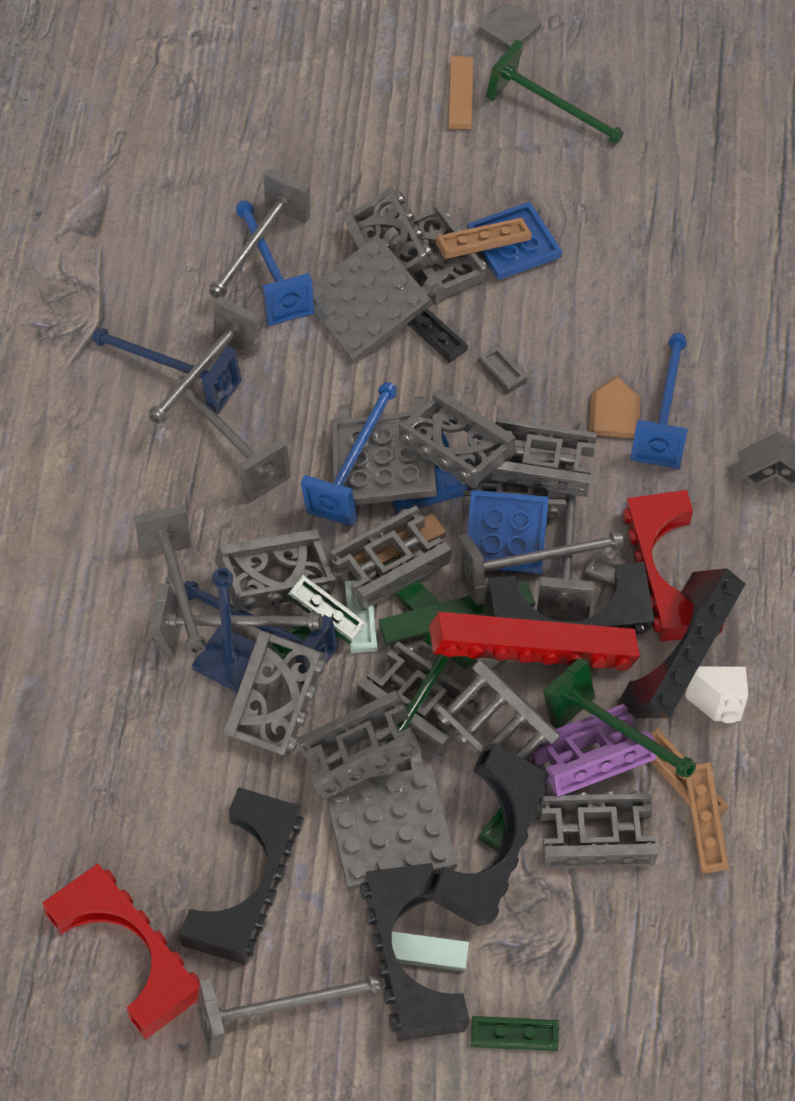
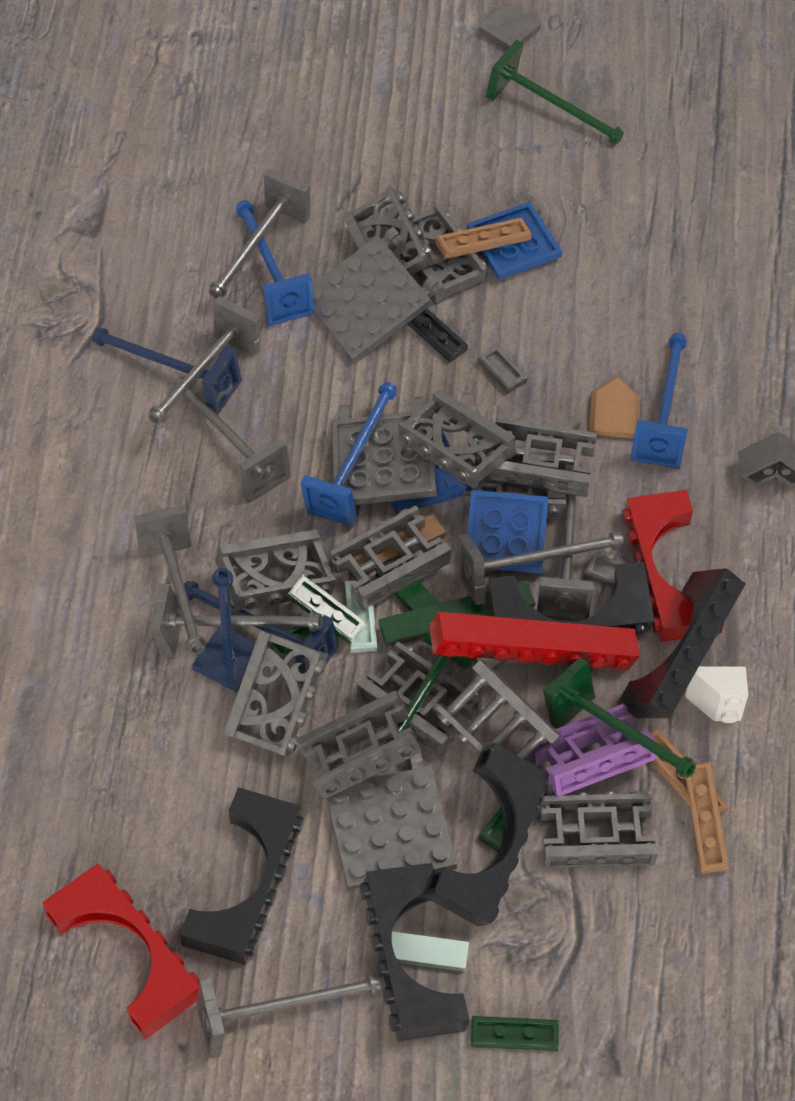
medium nougat tile [448,56,473,130] -> none

